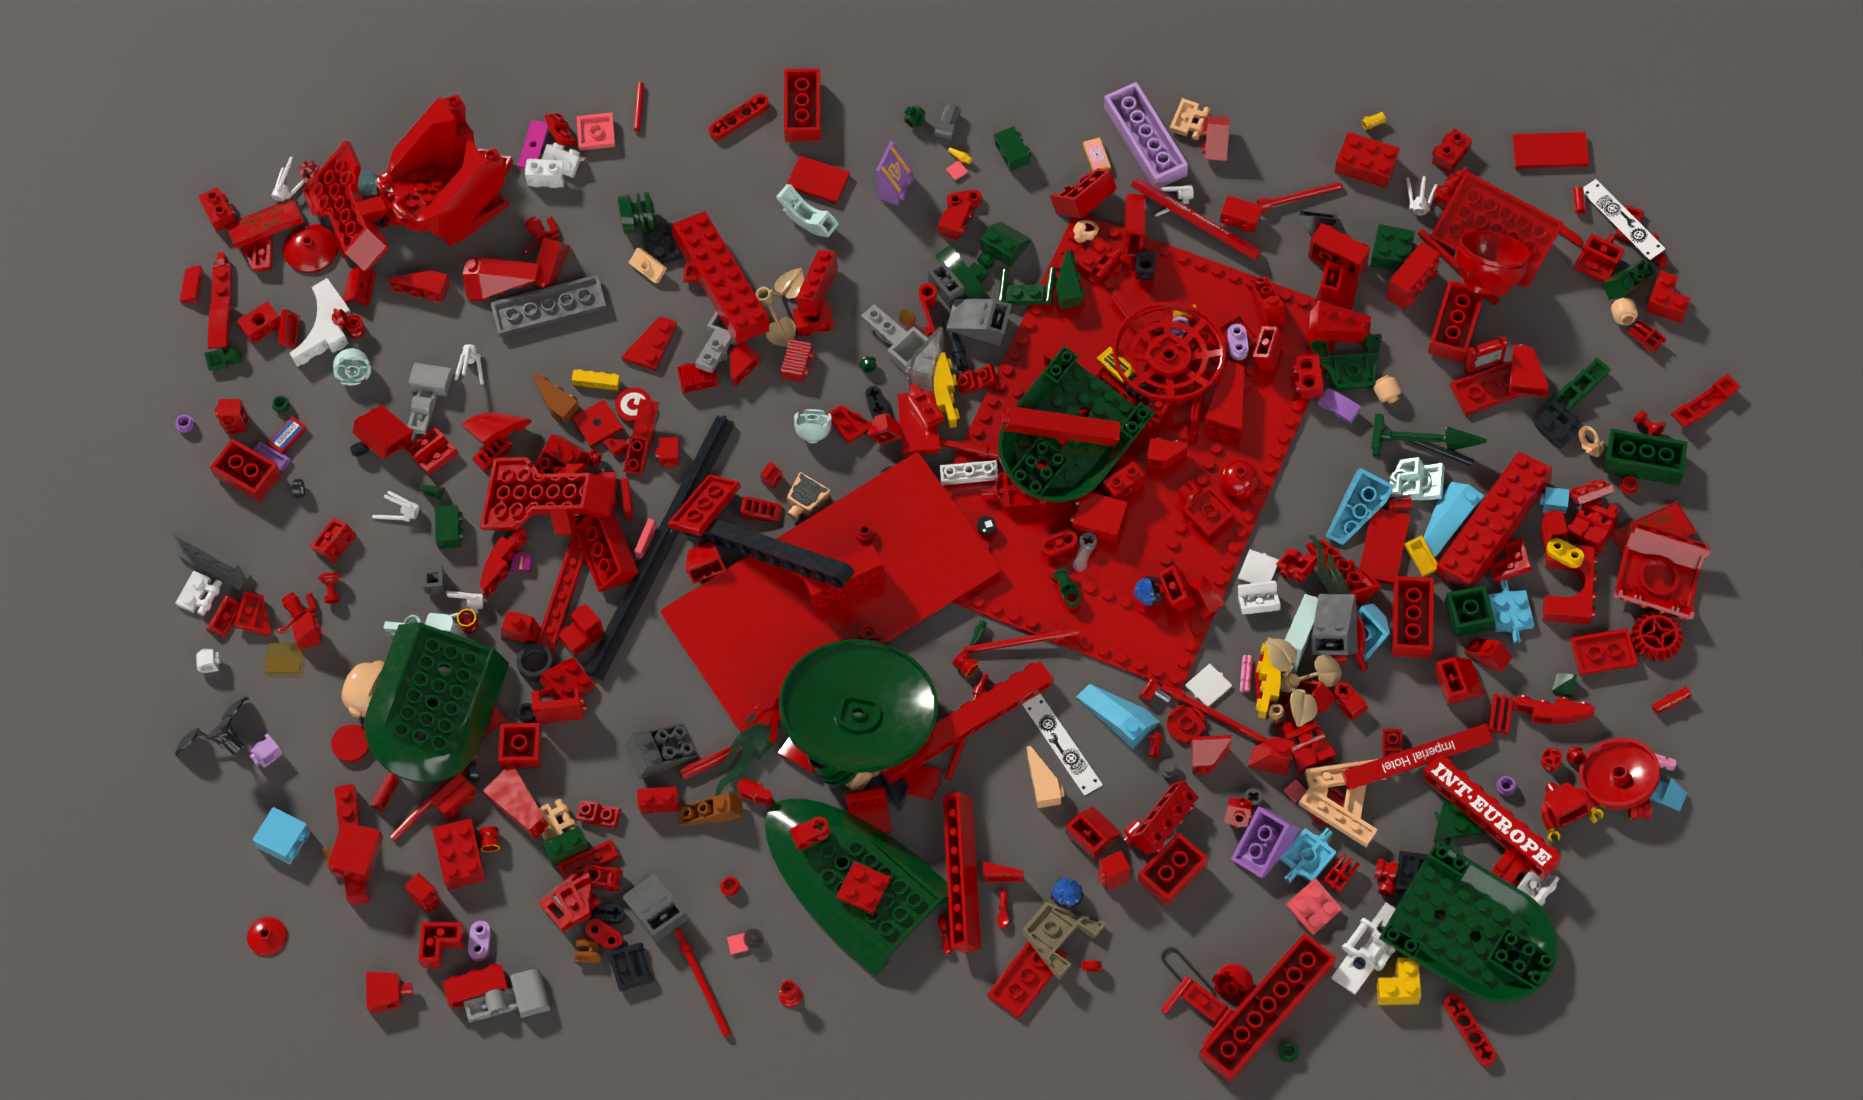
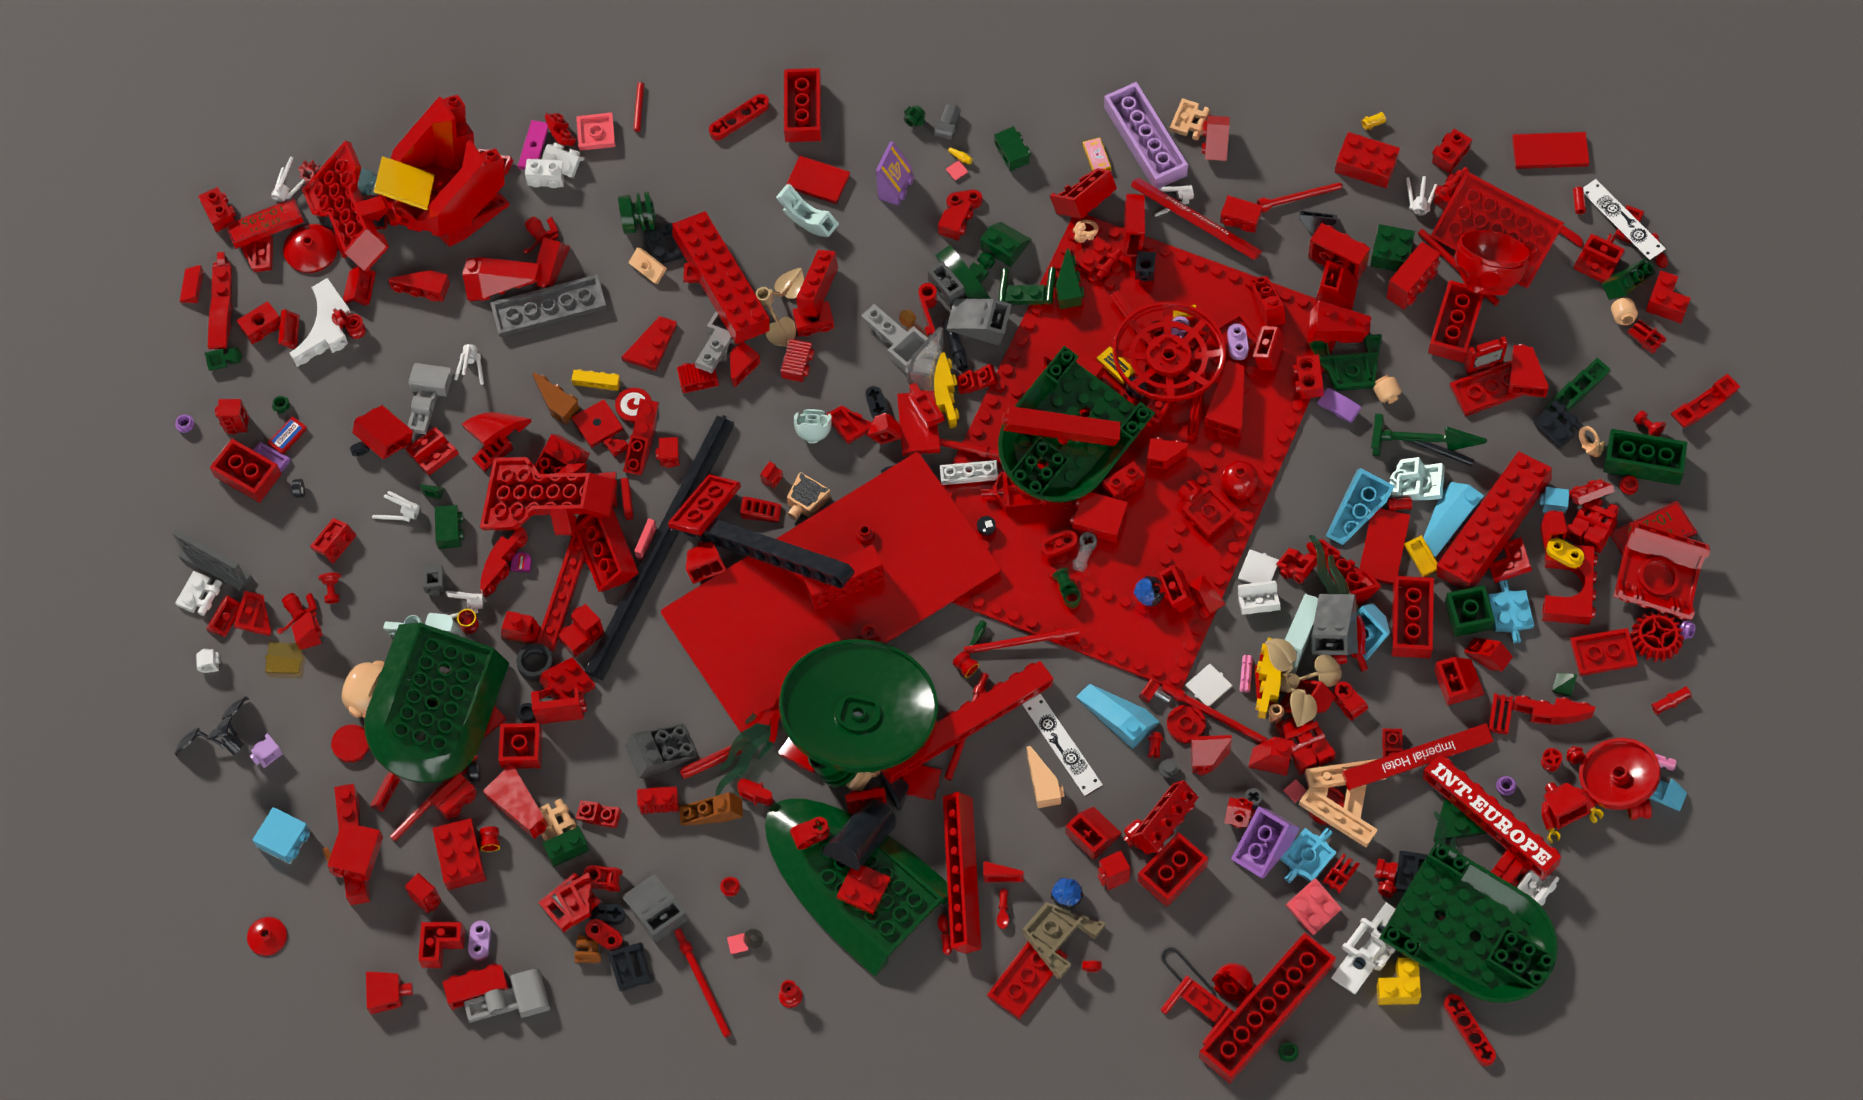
light aqua cylinder [333,348,371,386] -> none
red tile [557,839,620,881] -> none
red bush [586,449,602,468] -> none
dark green plate [859,356,877,373] -> none
none -> yellow piece [373,156,435,210]
none -> black brick [823,799,896,871]
none -> medium lavender plate [1679,620,1696,639]

